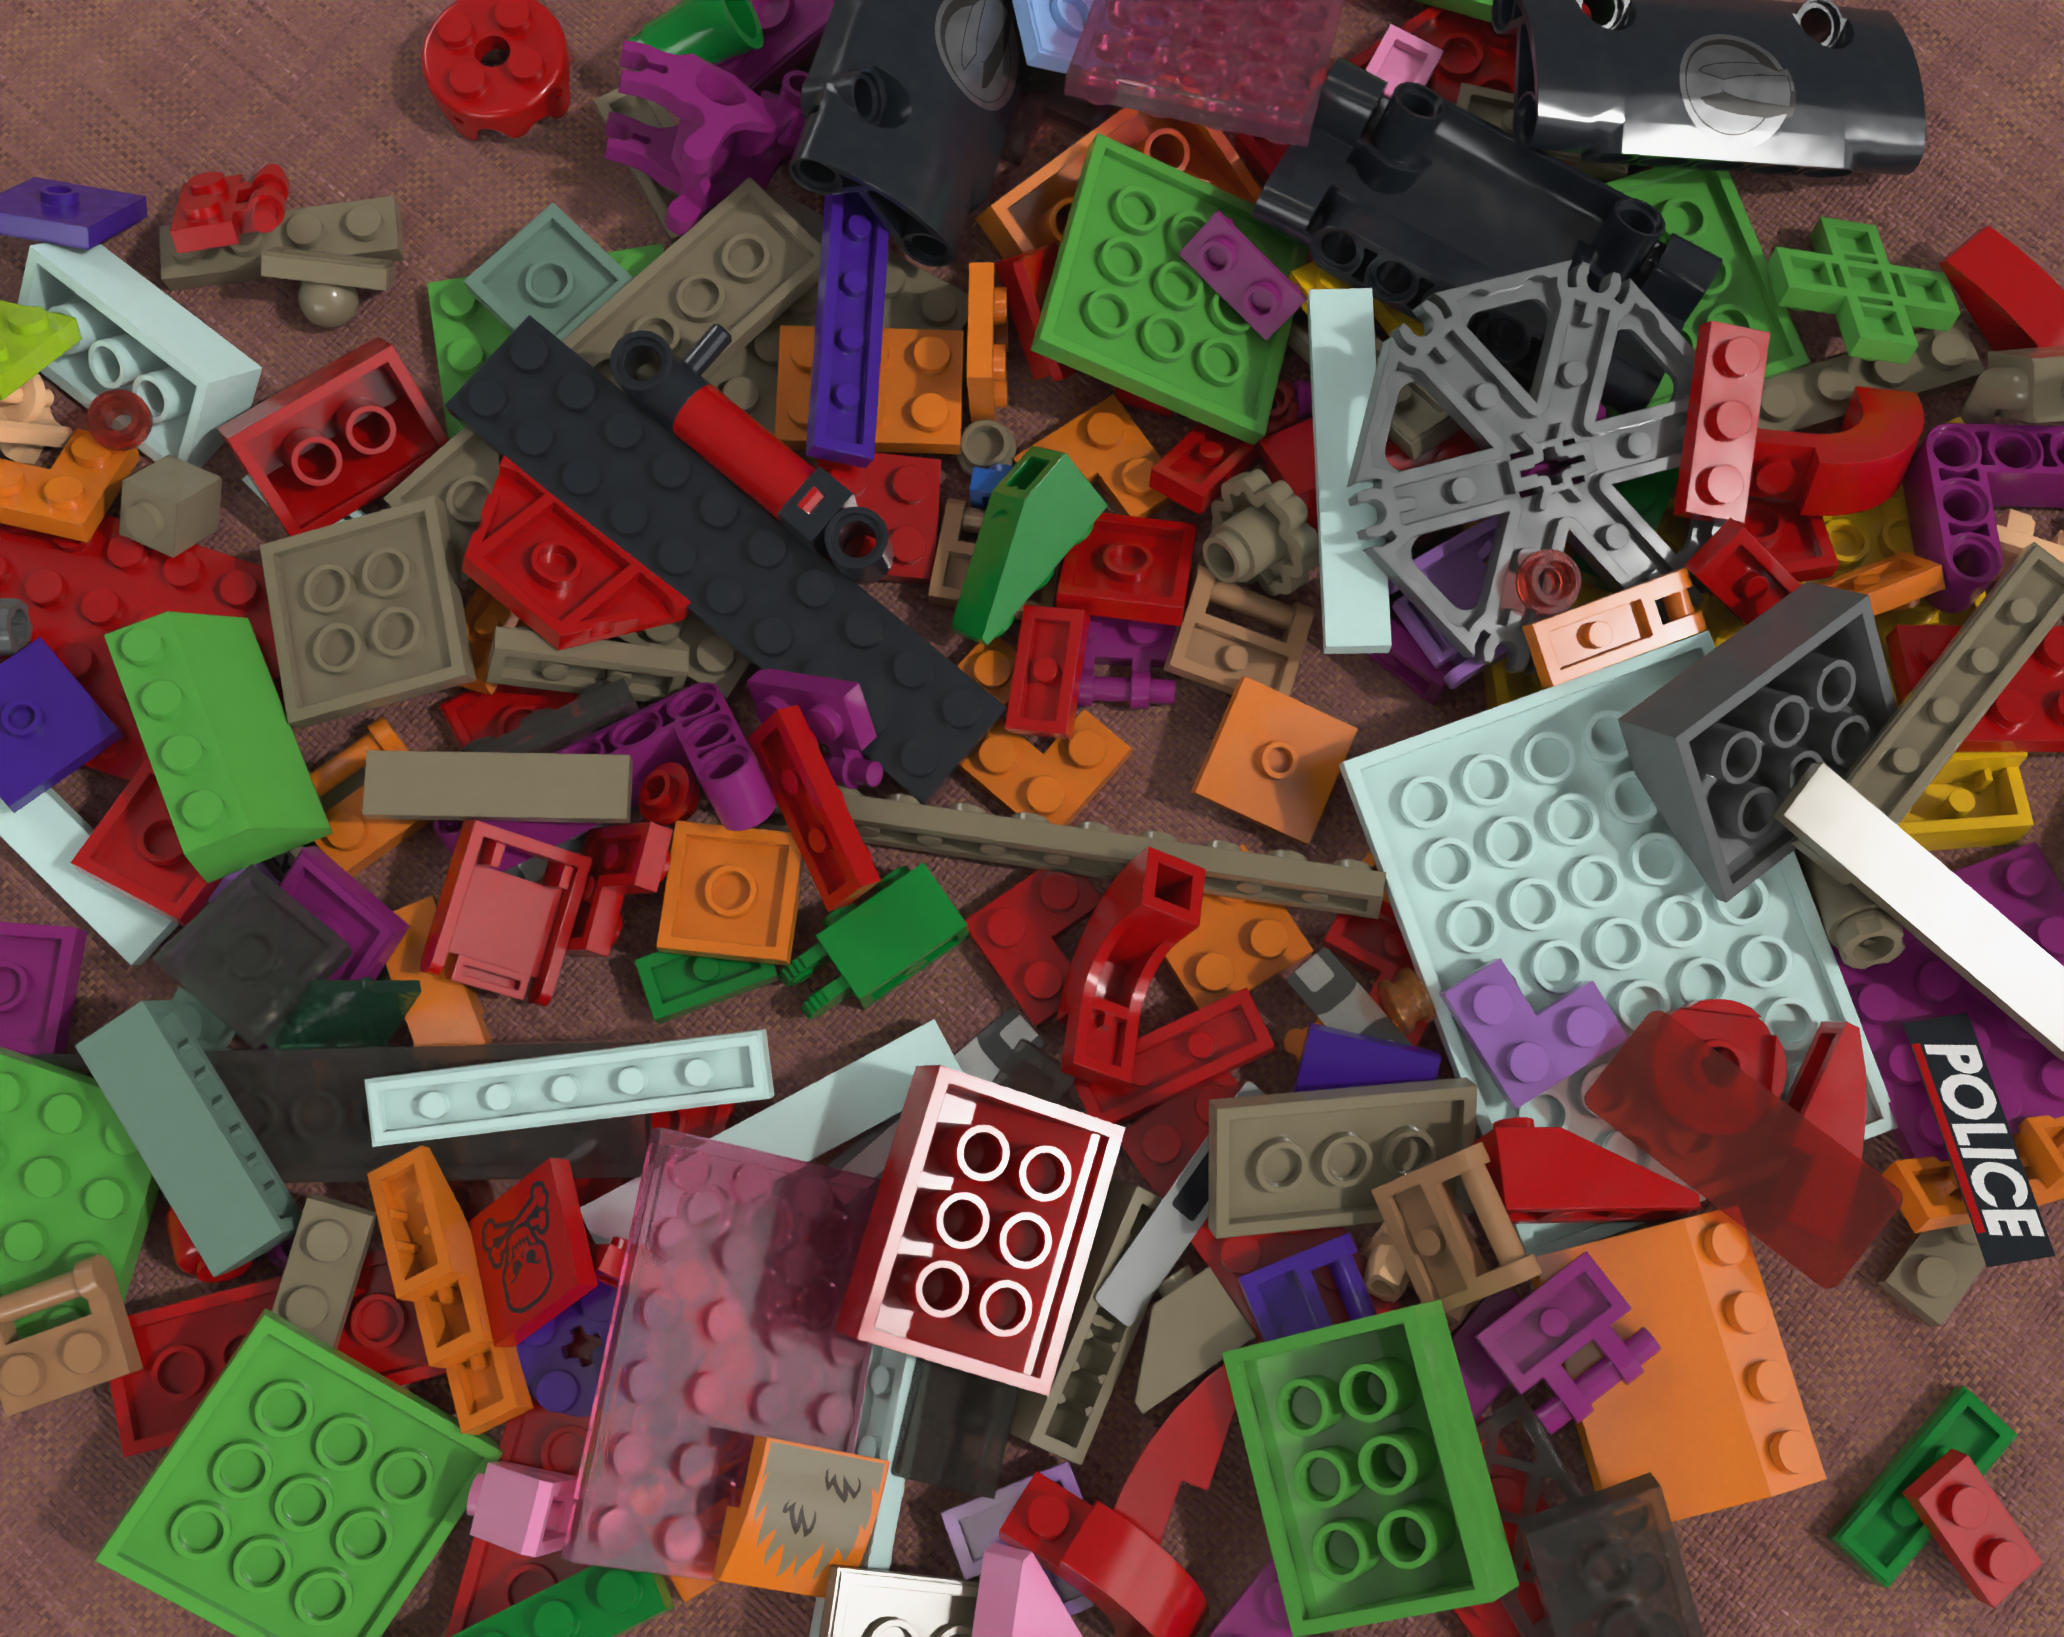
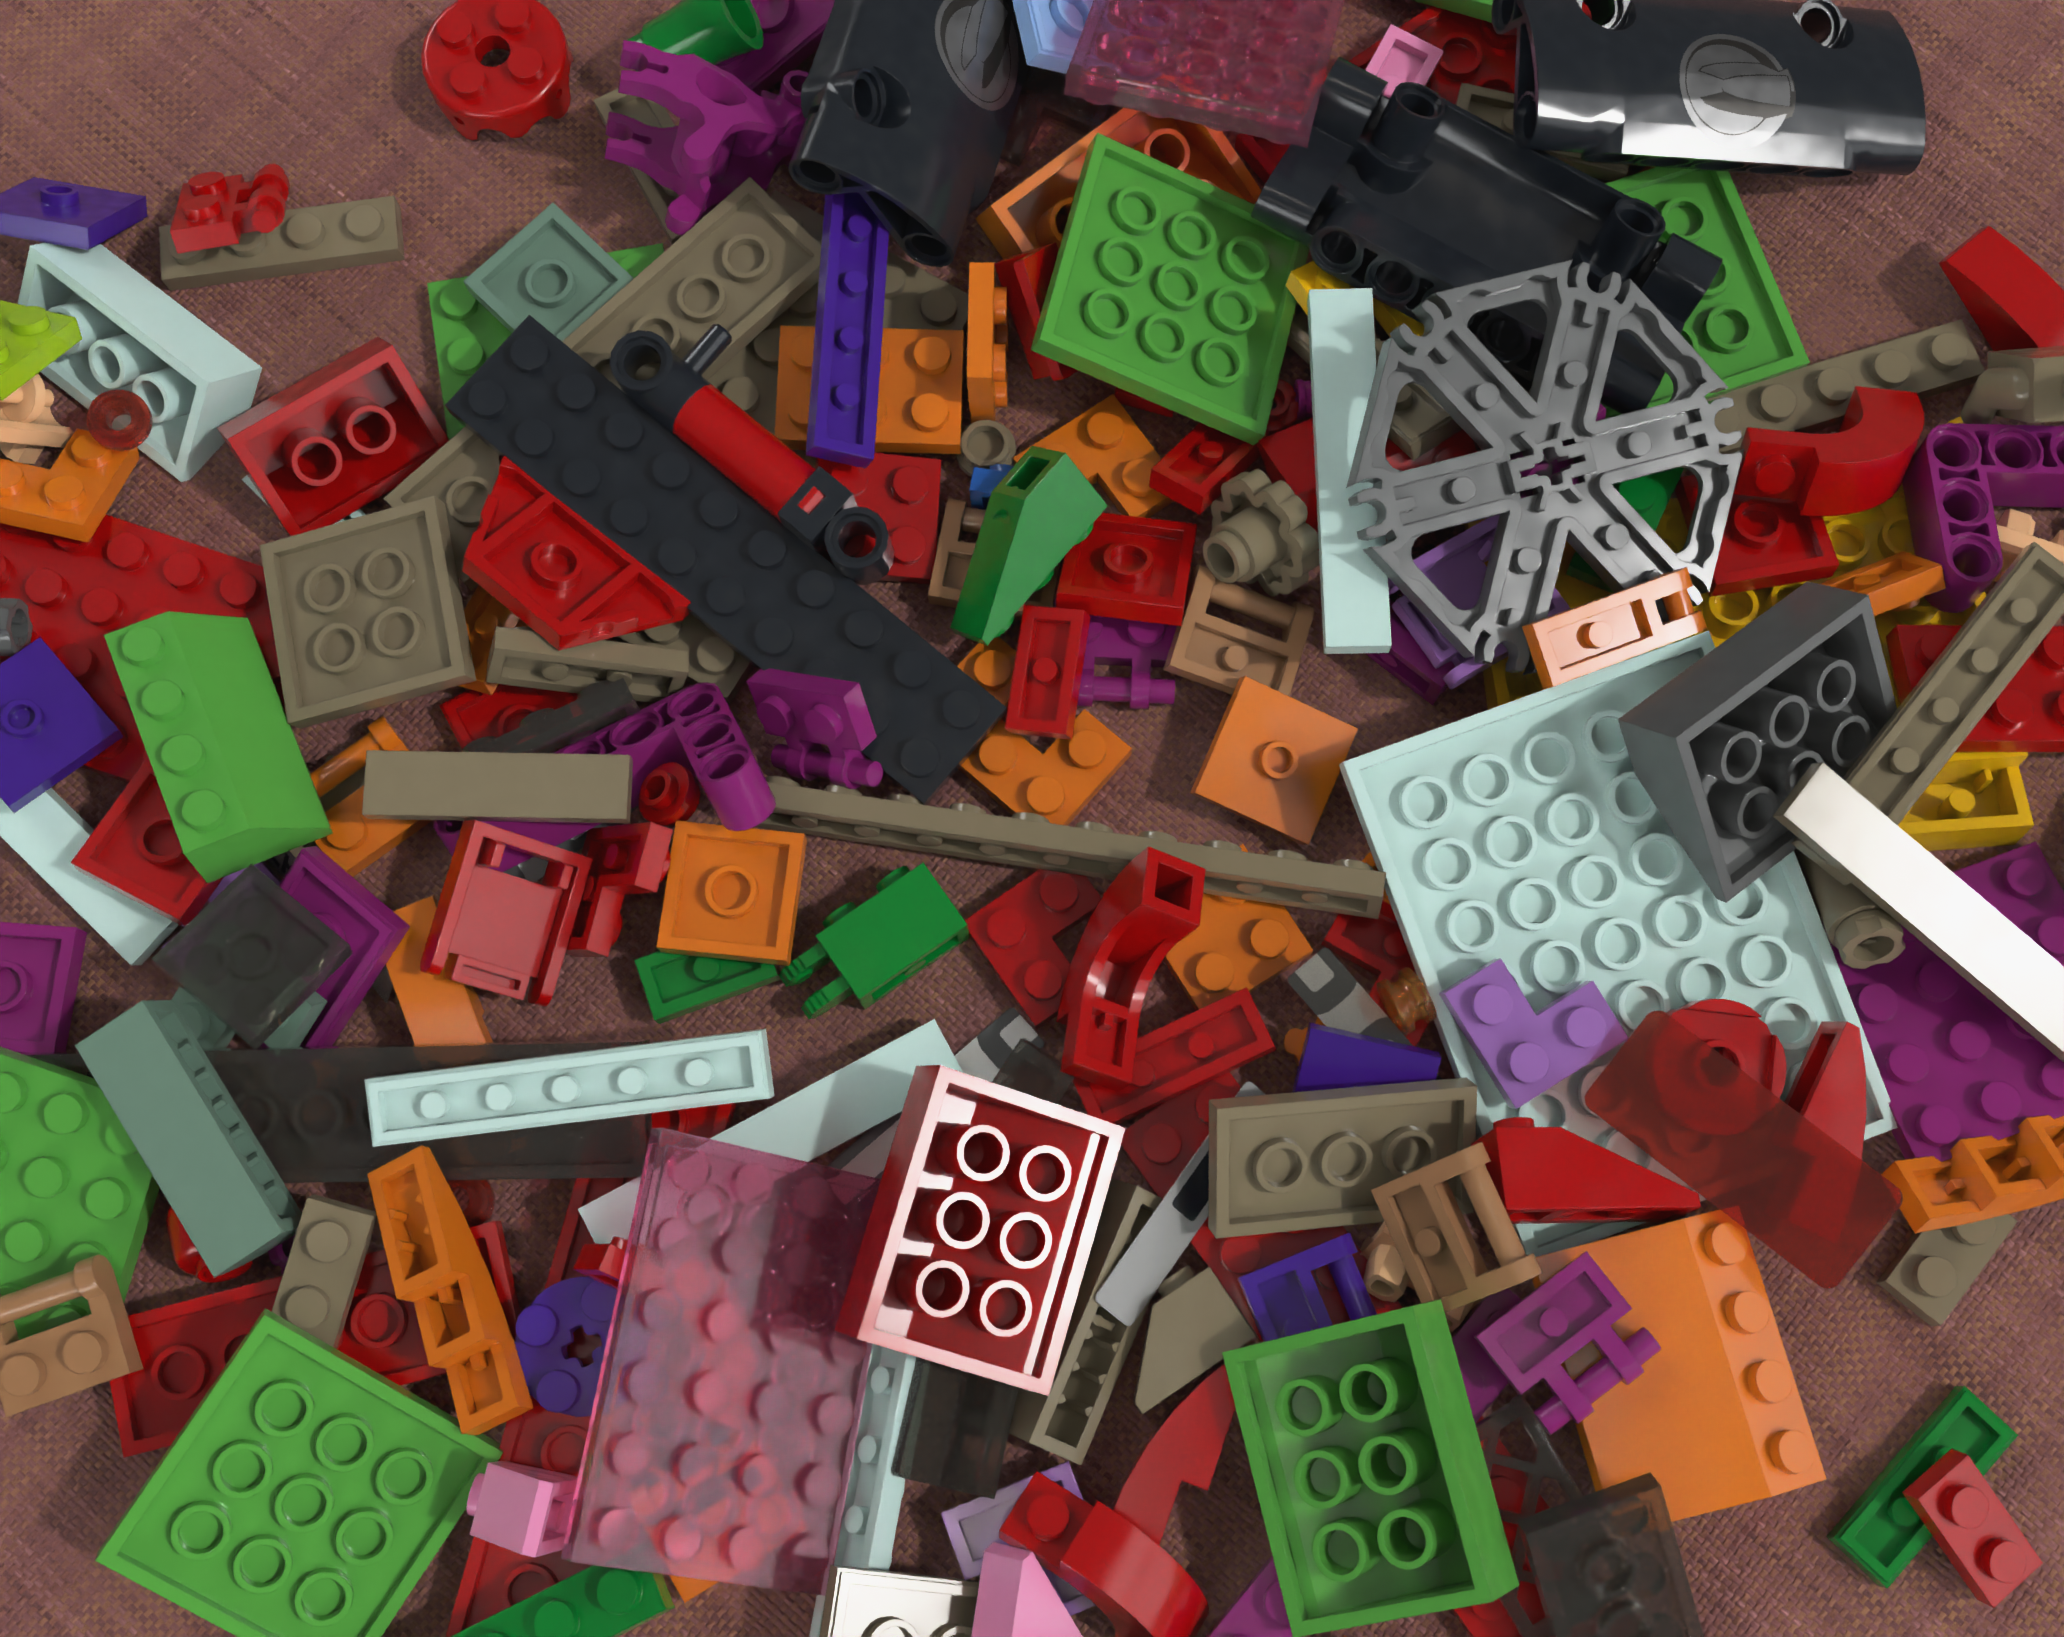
dark tan brick [119,455,223,558] -> none
dark tan tile [261,246,396,329] -> none
clear green piece [275,977,422,1053] -> none
red tile [469,1158,598,1347] -> none
slope [712,1435,890,1598] -> none
red plate [747,705,881,912] -> none
magenta hinge [1179,210,1308,341] -> none
clear red plate [1515,549,1582,615] -> none
plate [1673,320,1770,525] -> none
red plate [1684,517,1801,626] -> none
bright green plate [1766,216,1960,364] -> none
sticker [1902,1012,2055,1267] -> none

